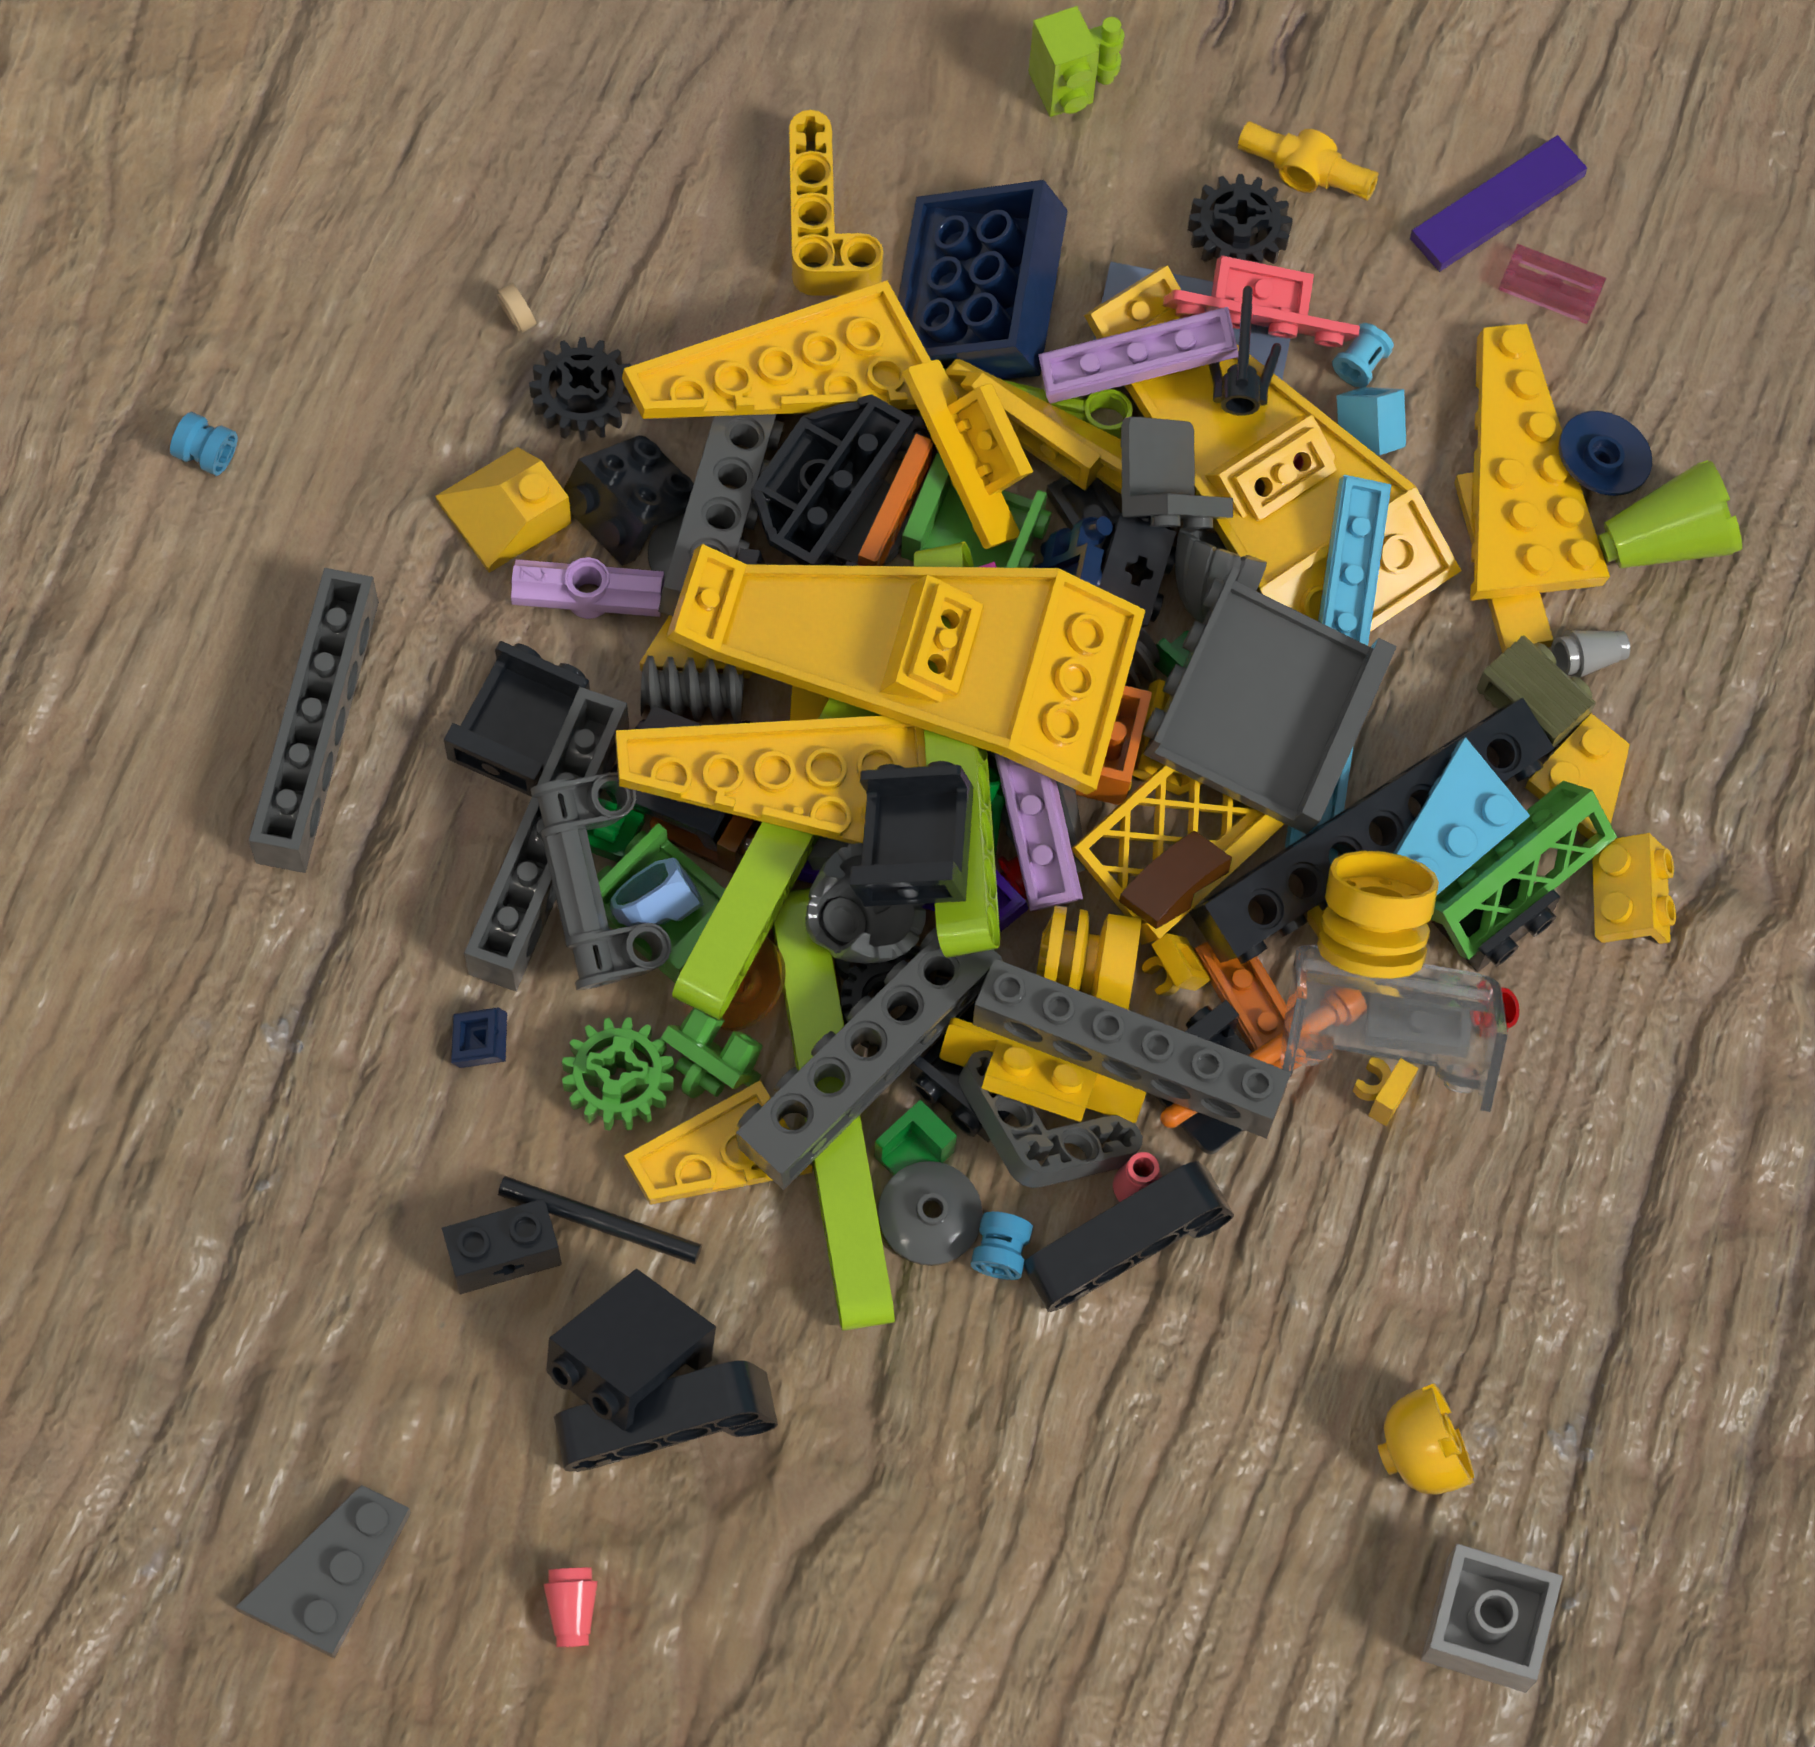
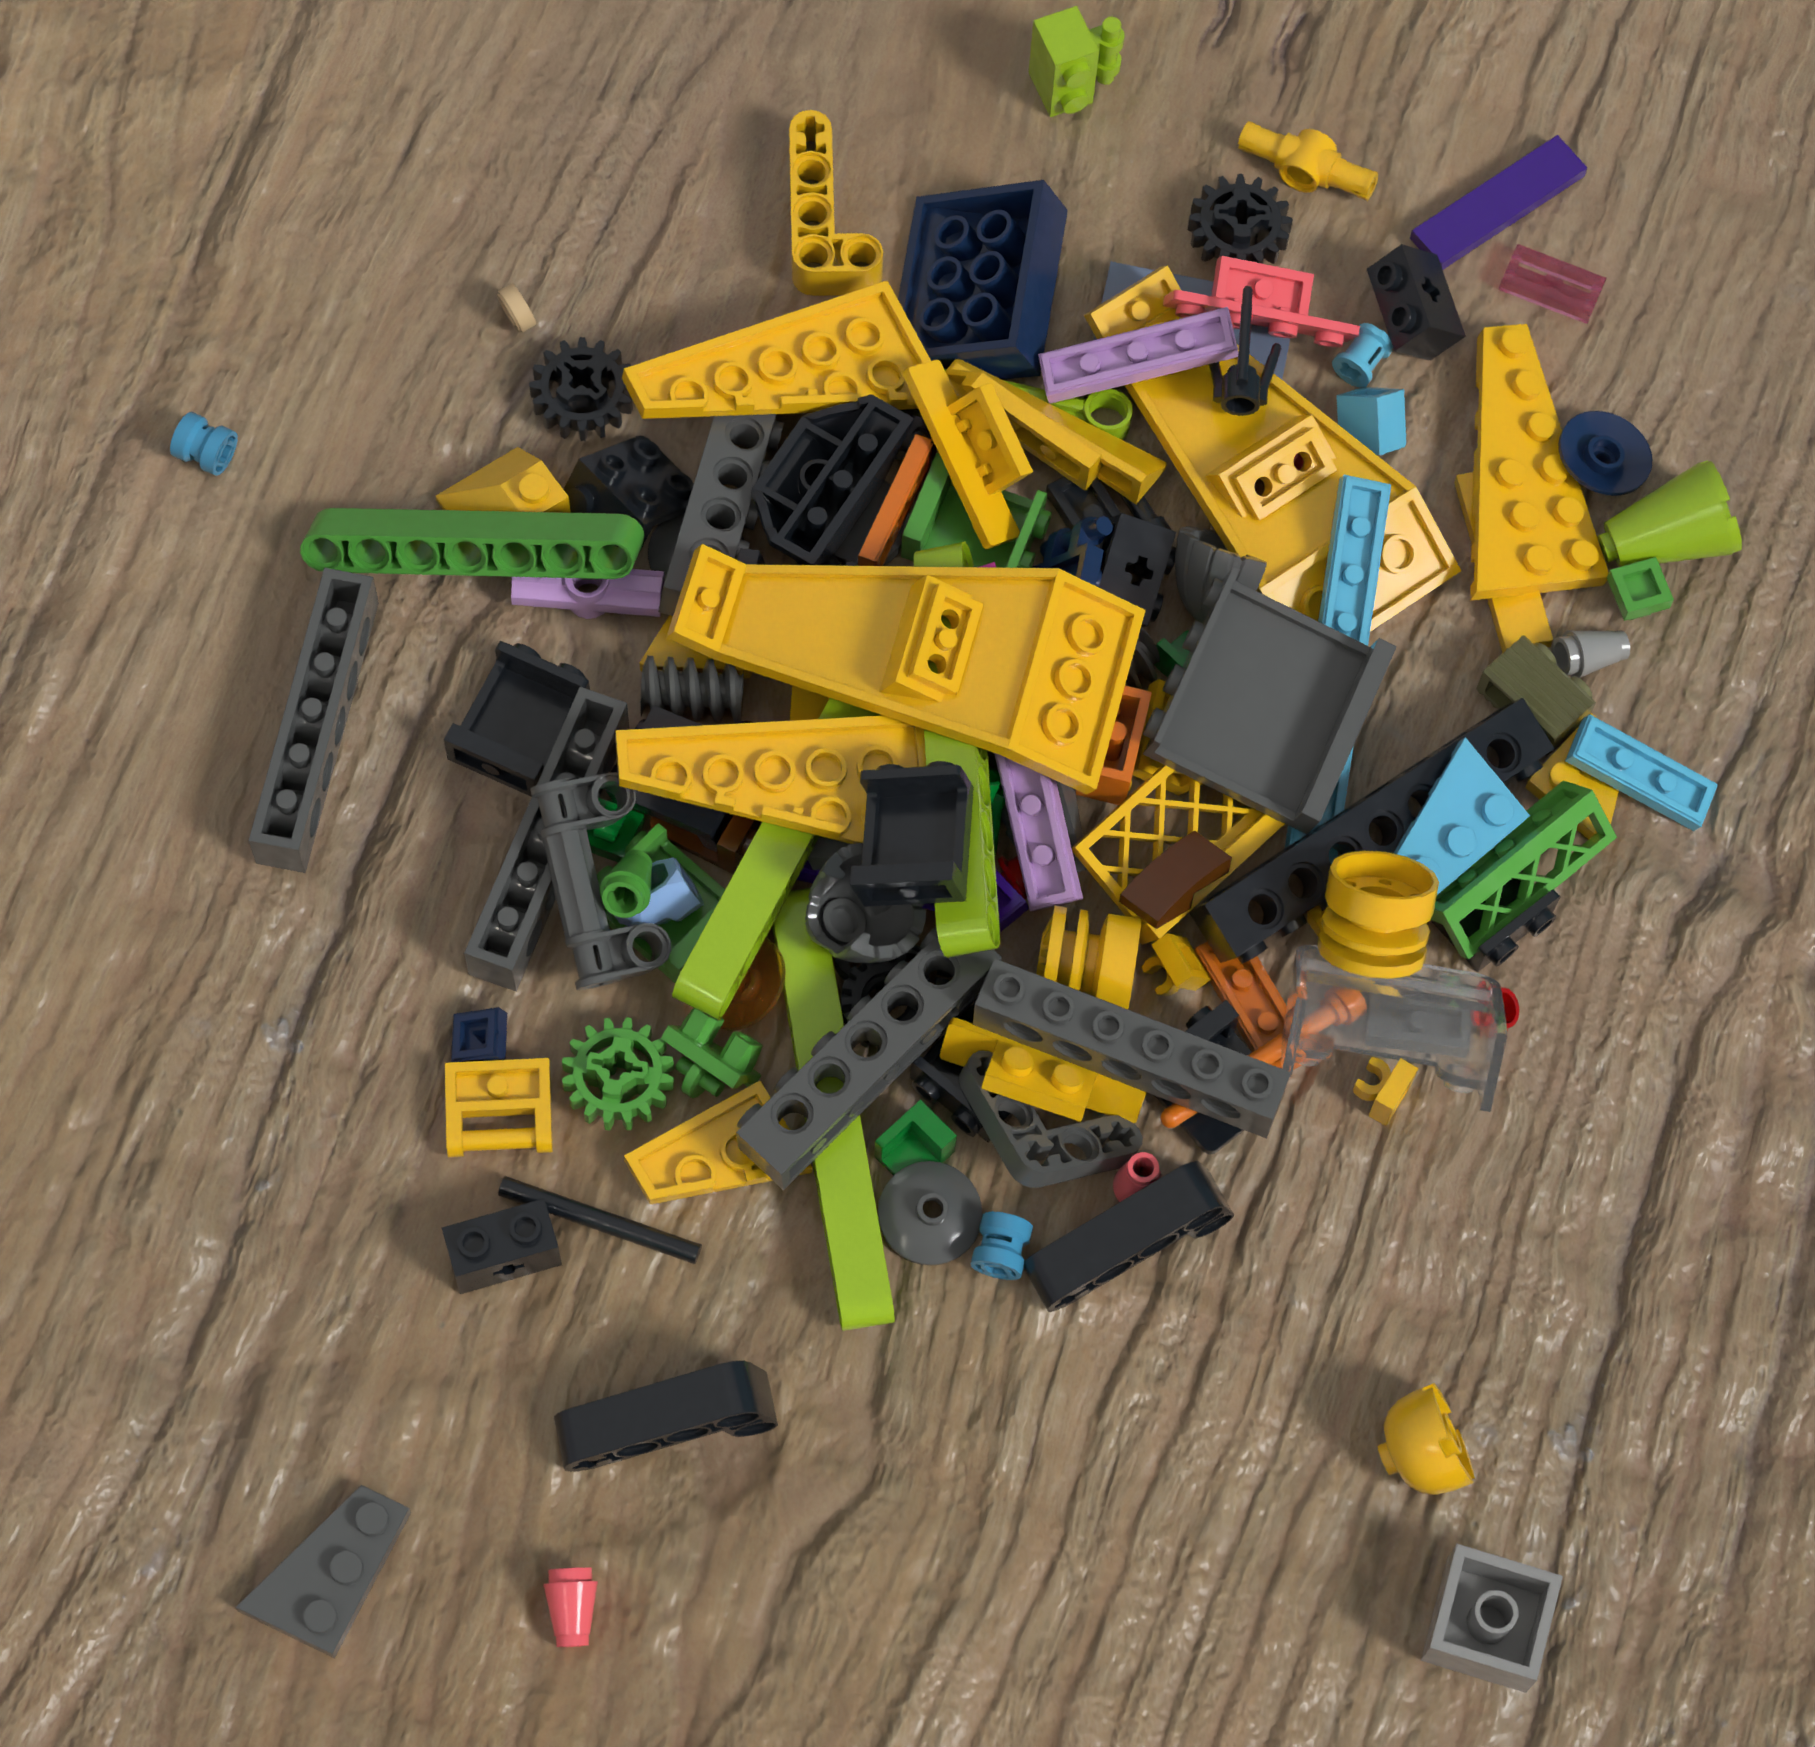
black panel [546,1268,716,1430] -> none
dark grey bracket [1121,417,1233,529] -> none
yellow bracket [1592,833,1676,944] -> none
none -> bright green beam [300,508,644,579]
none -> yellow plate [445,1058,553,1158]
none -> bright green cone [600,850,653,918]
none -> black brick [1366,244,1466,361]
none -> medium azure tile [1565,714,1718,831]
none -> bright green tile [1607,557,1674,621]

